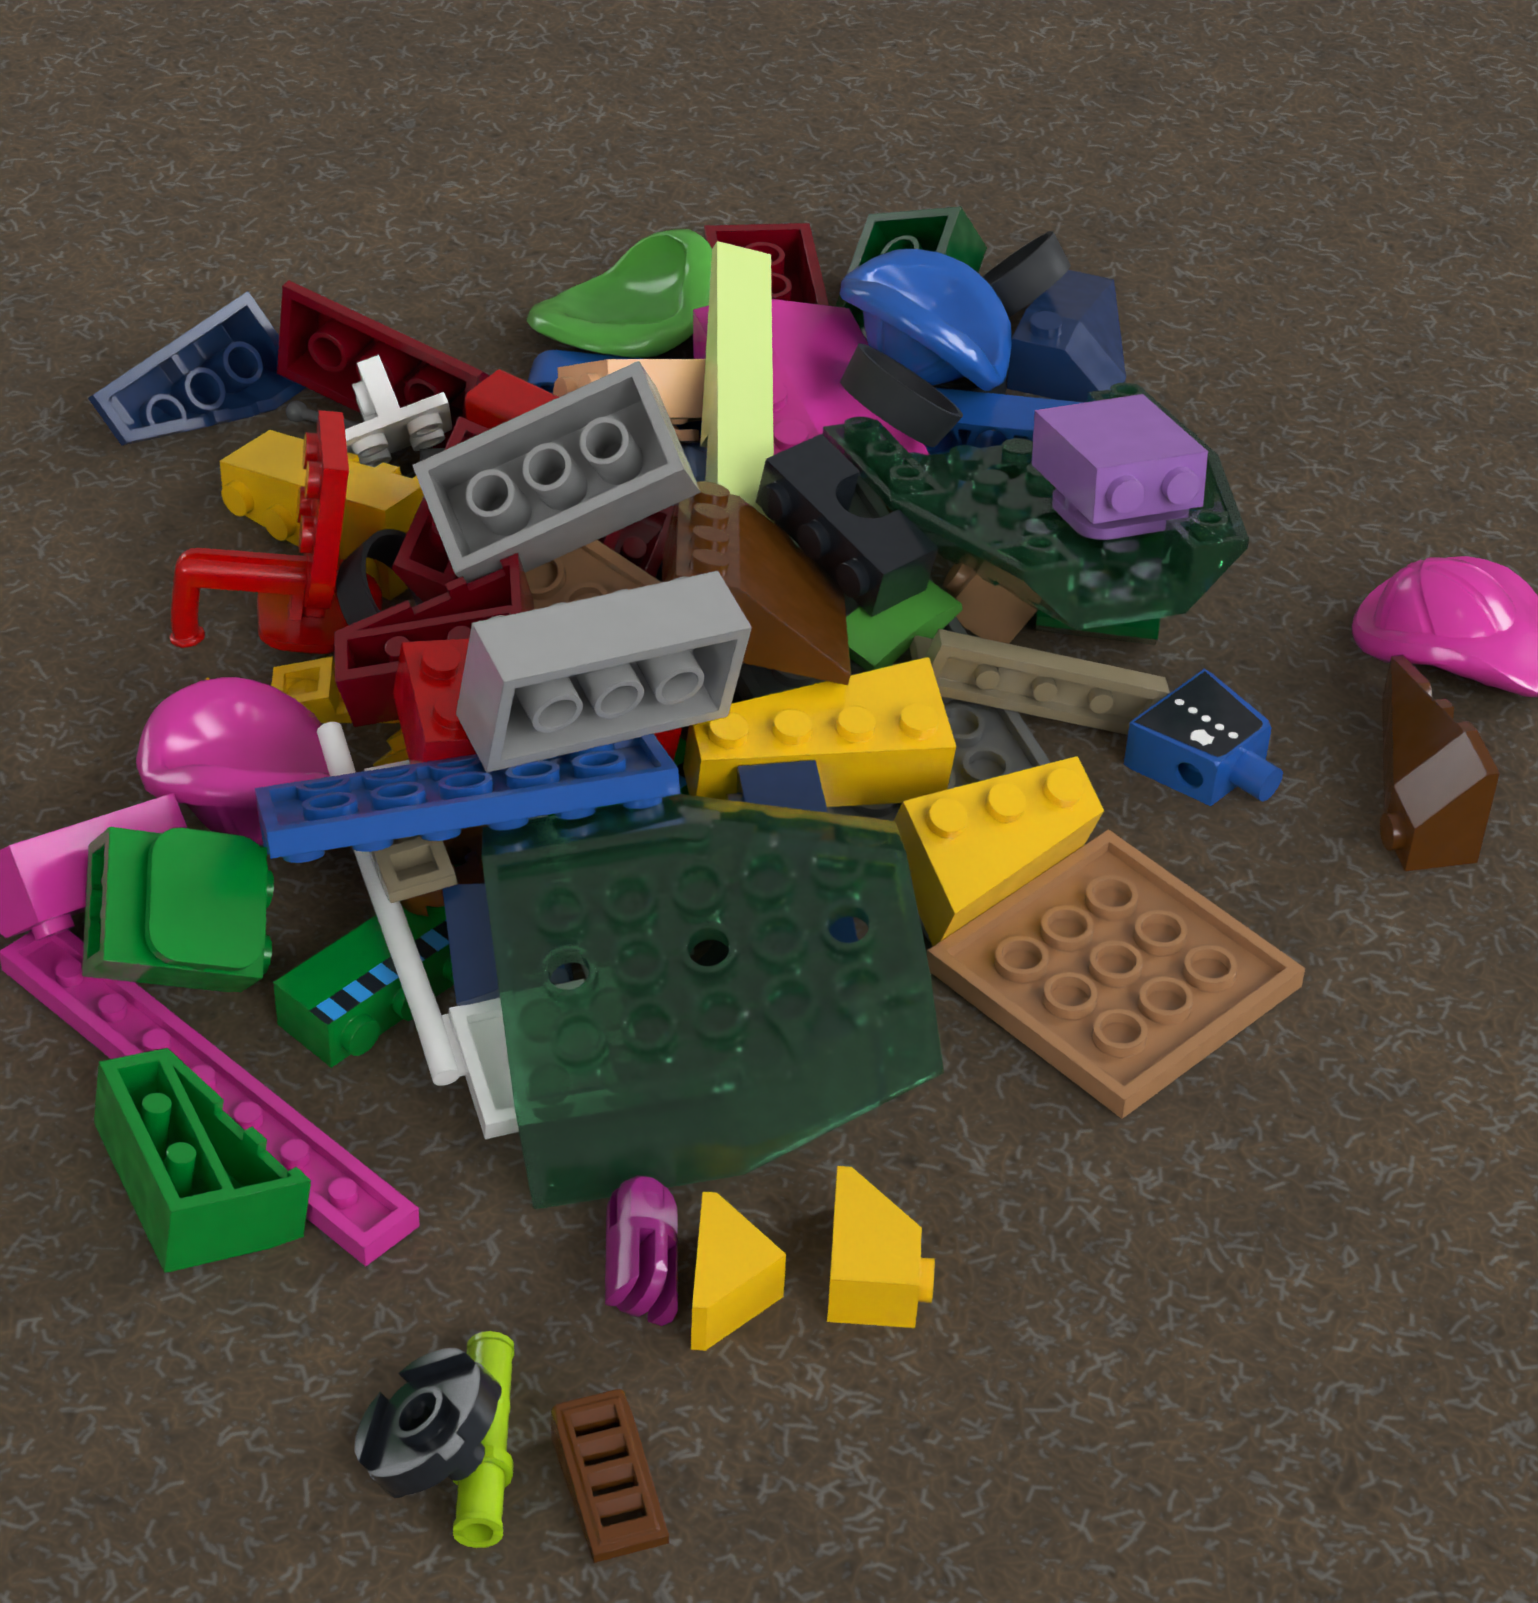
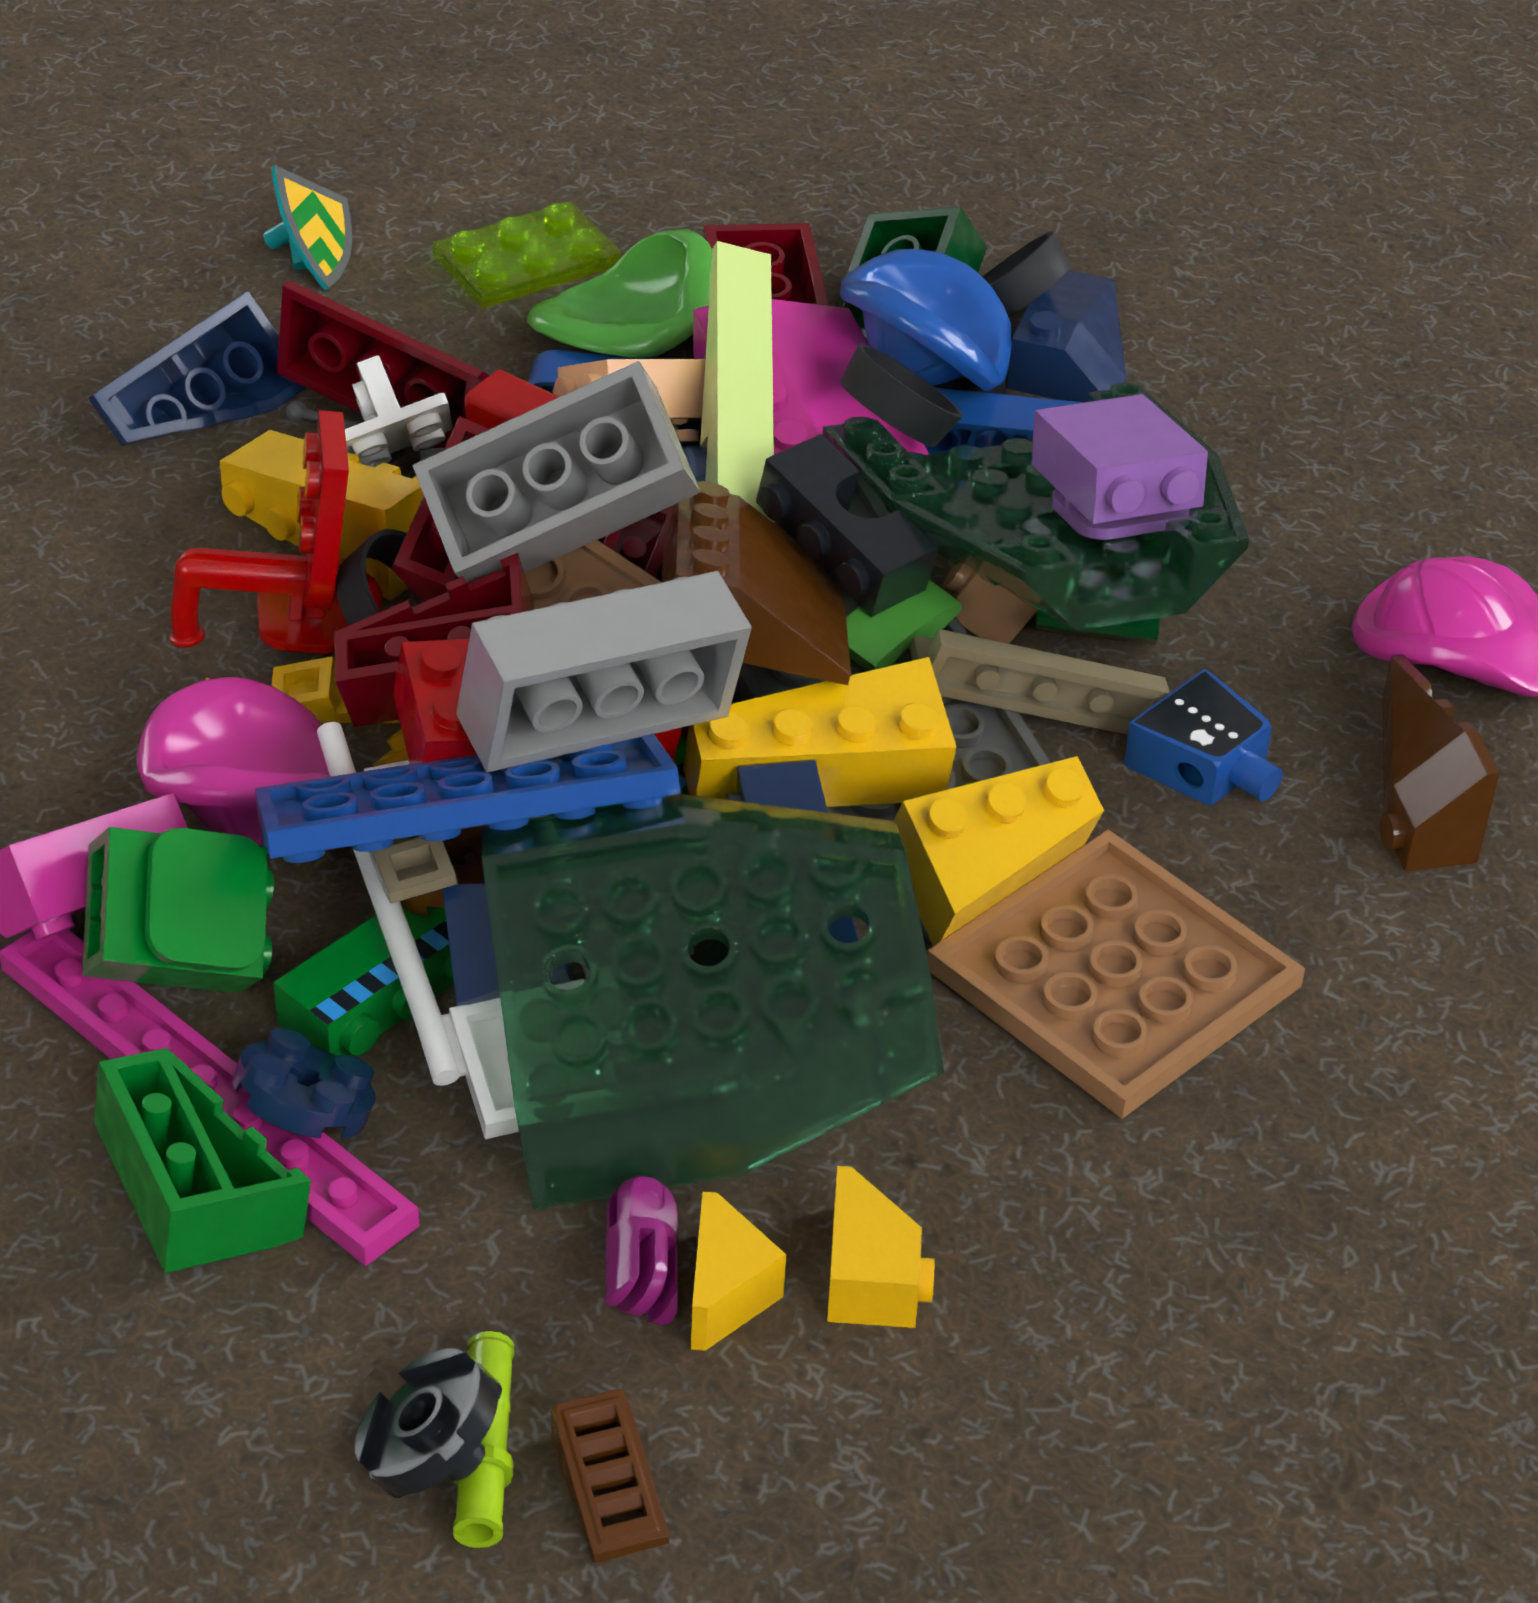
none -> dark blue plate [232,1028,376,1139]
none -> shield [263,165,353,291]
none -> clear neon green plate [433,201,621,309]

